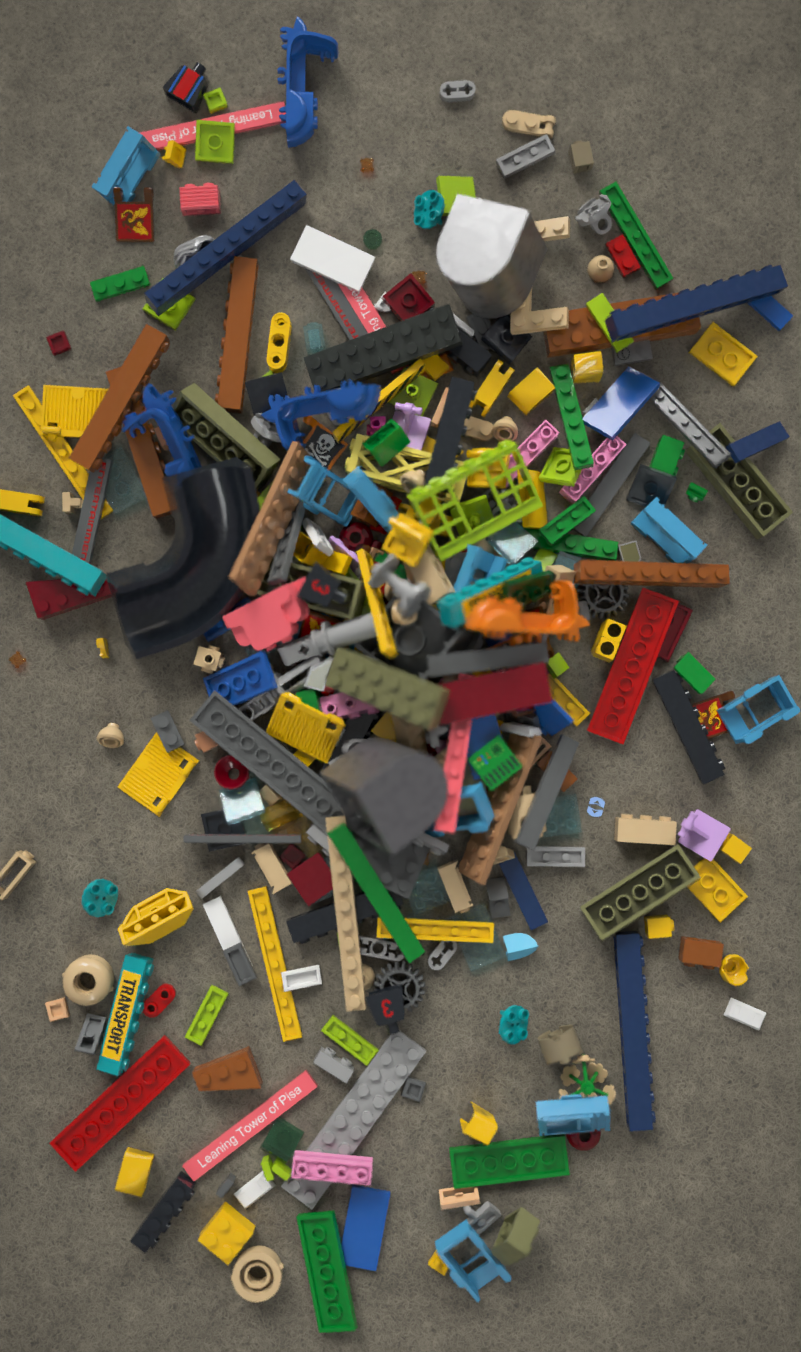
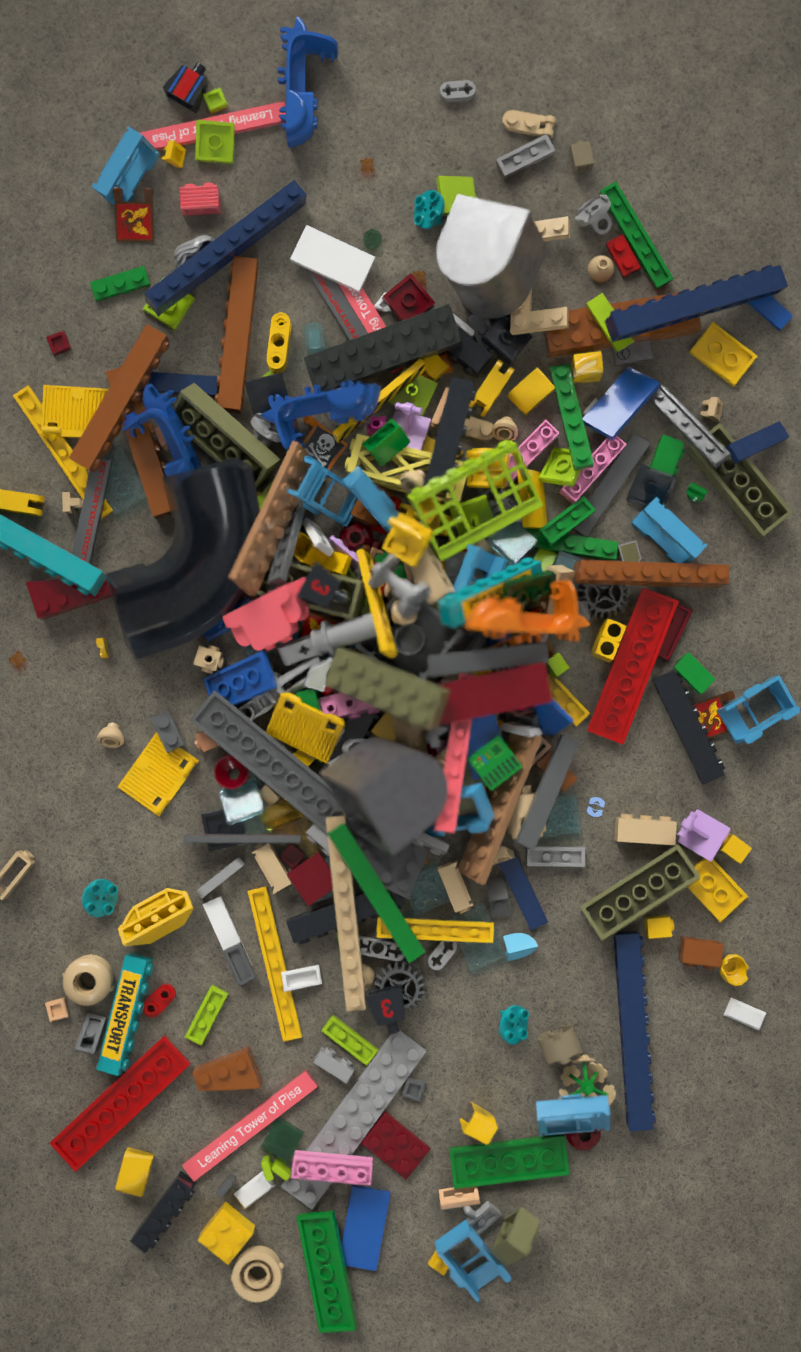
none -> dark blue tile [142,372,218,397]
none -> dark red plate [361,1111,431,1180]
none -> tan tile [700,397,724,422]

